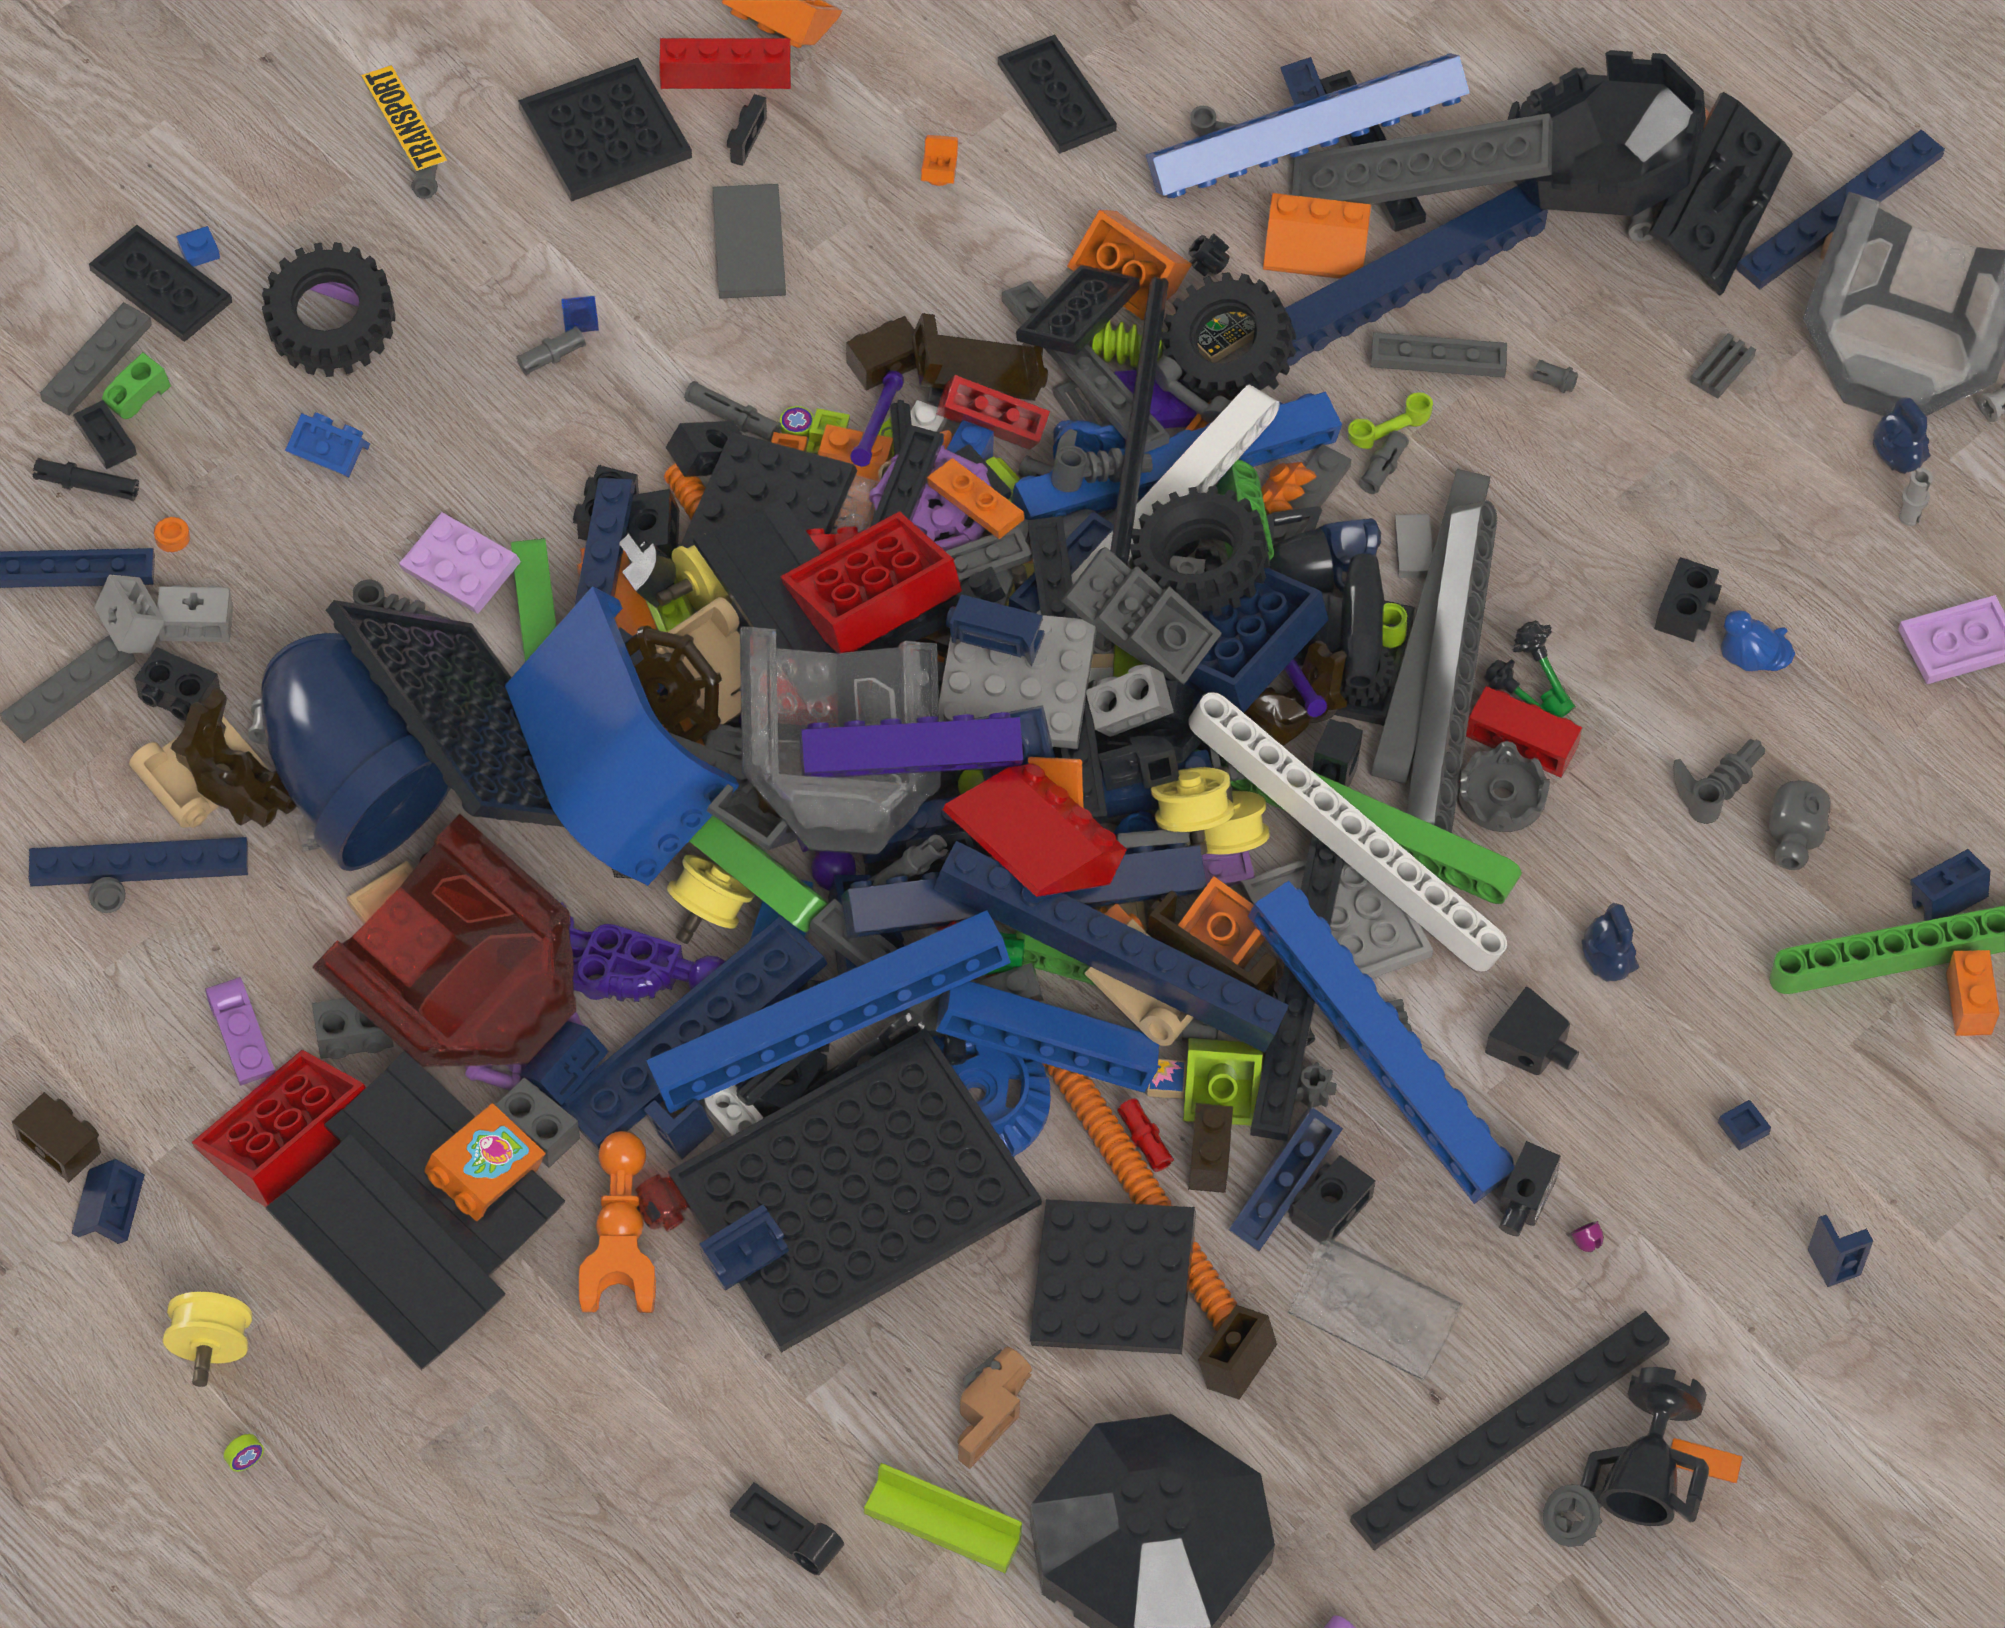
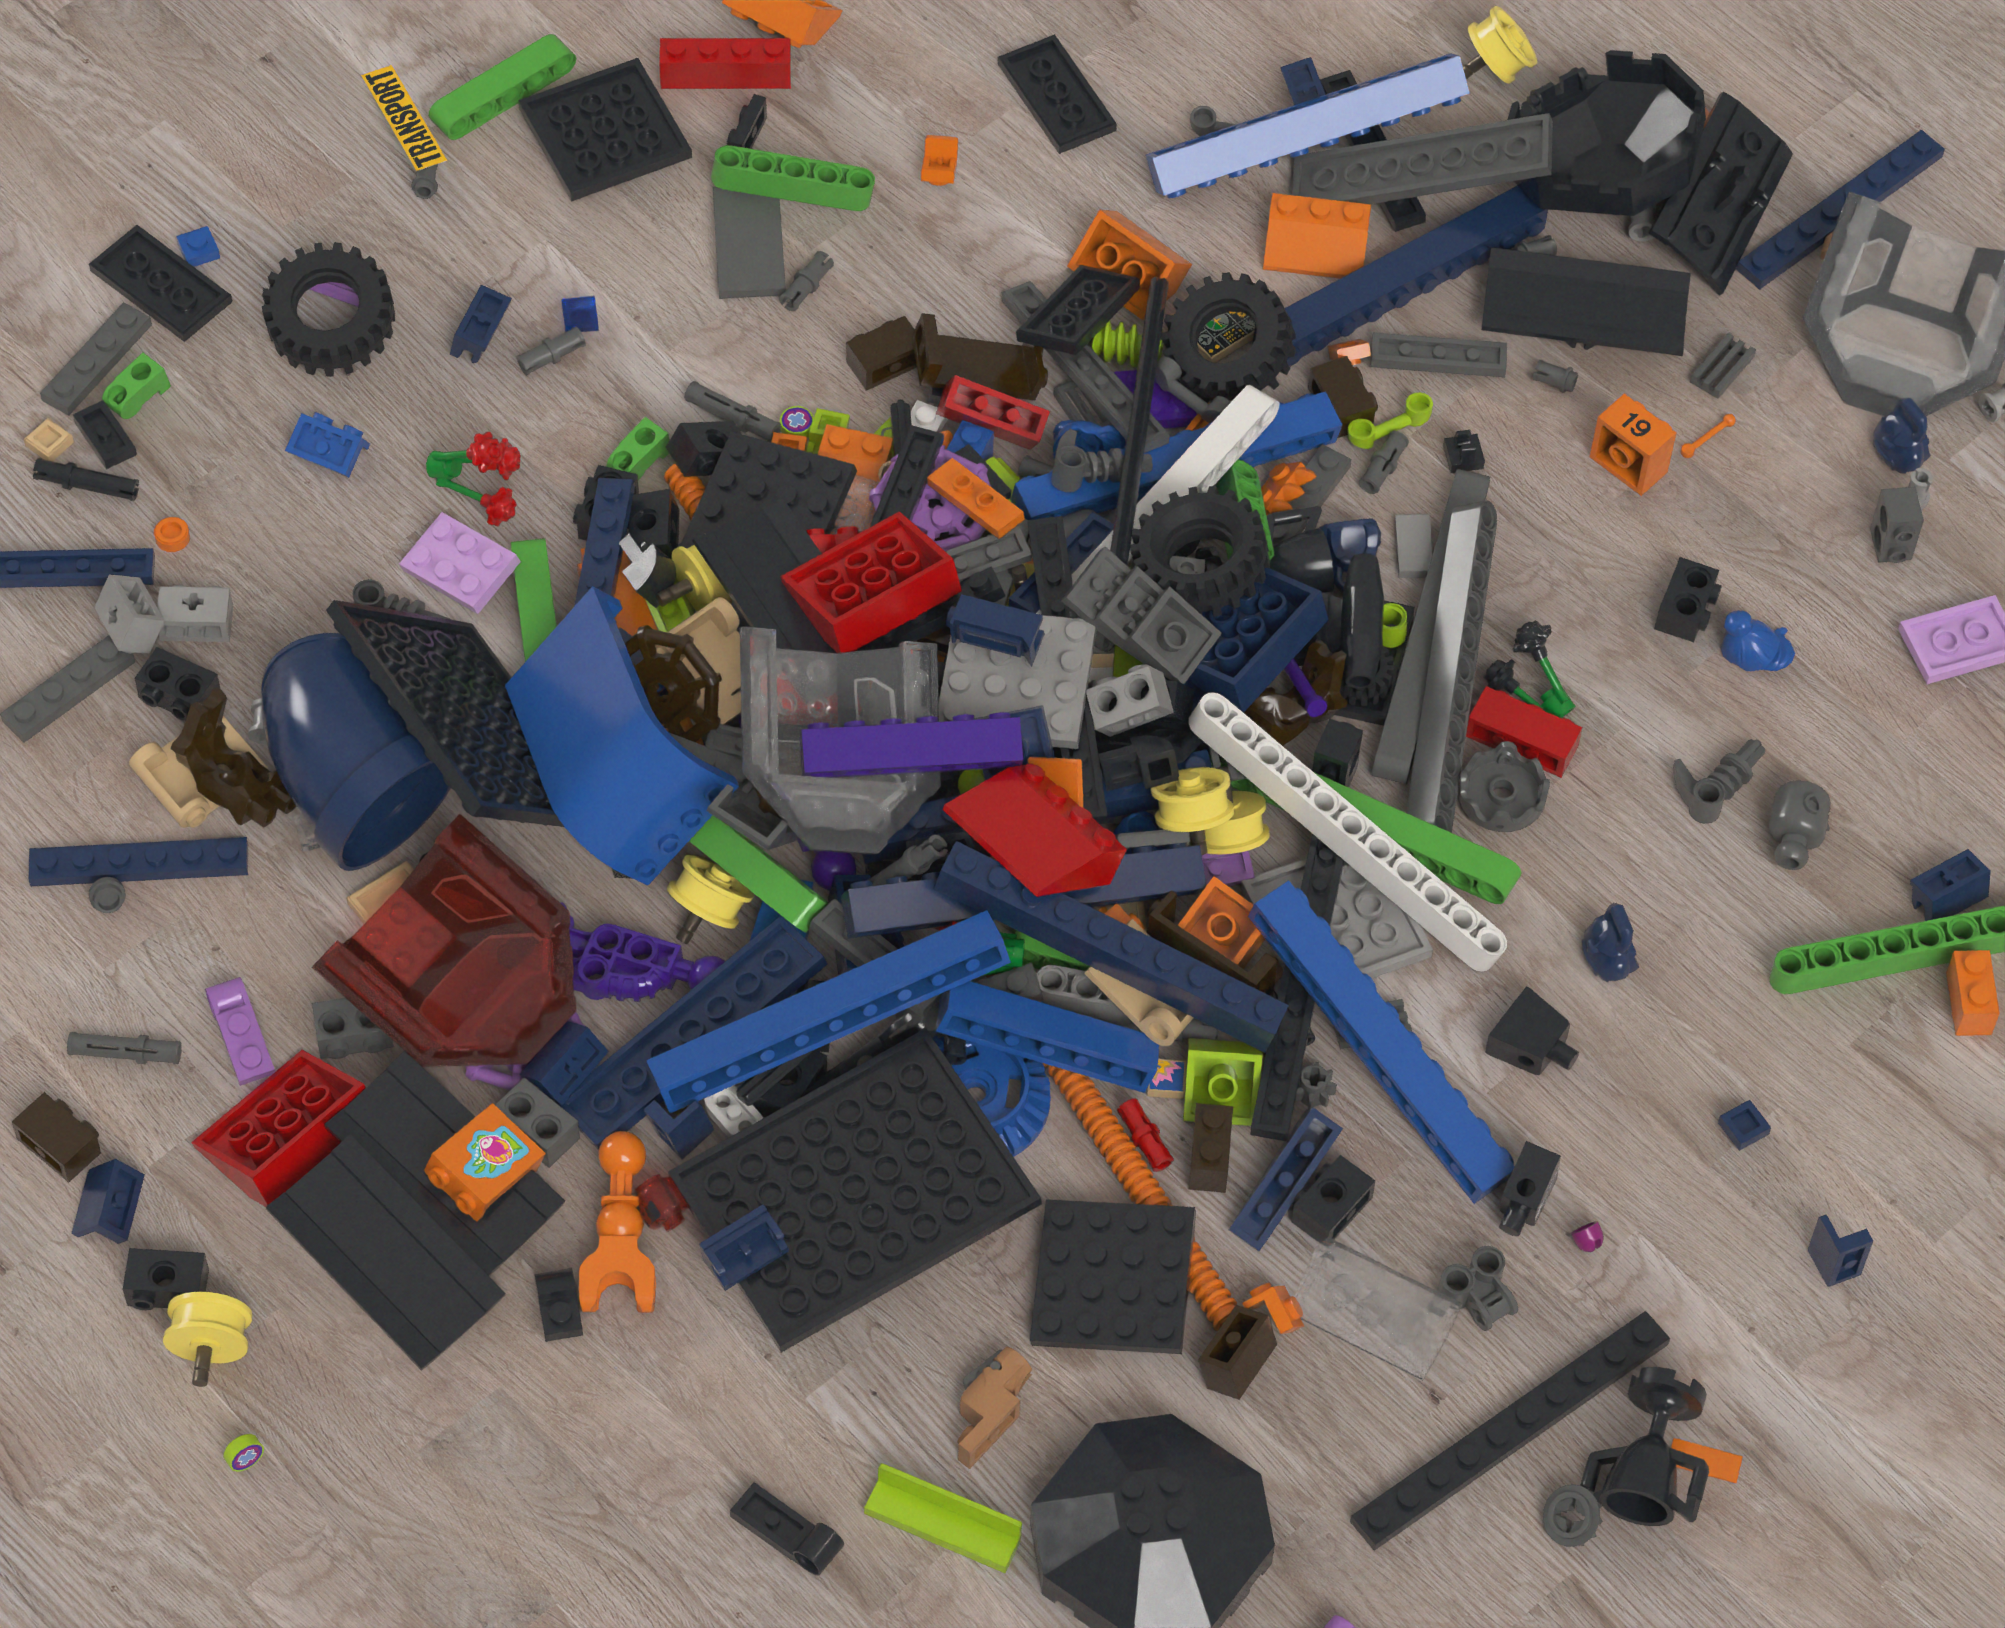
dark purple bar [850,371,904,467] -> none
black gear [1188,233,1230,277] -> none
none -> tan tile [24,418,74,461]
none -> dark grey pin [67,1032,182,1065]
none -> black brick [122,1248,209,1311]
none -> red plant [426,432,521,527]
none -> bright green beam [428,34,577,140]
none -> dark blue hinge [450,285,512,363]
none -> black brick [534,1268,583,1342]
none -> bright green leg [606,417,670,480]
none -> bright green beam [711,145,875,211]
none -> dark grey pin [779,251,834,311]
none -> light grey beam [1036,965,1132,1026]
none -> orange bracket [1242,1282,1304,1334]
none -> dark brown brick [1308,356,1378,438]
none -> orange plate [1328,339,1371,365]
none -> dark grey piece [1437,1246,1518,1331]
none -> black tile [1443,429,1485,473]
none -> light yellow wheel [1463,6,1537,84]
none -> black hinge [1481,247,1691,356]
none -> dark grey pin [1512,235,1557,255]
none -> orange brick [1590,393,1677,496]
none -> orange hinge [1681,414,1736,458]
none -> dark grey brick [1870,486,1924,563]

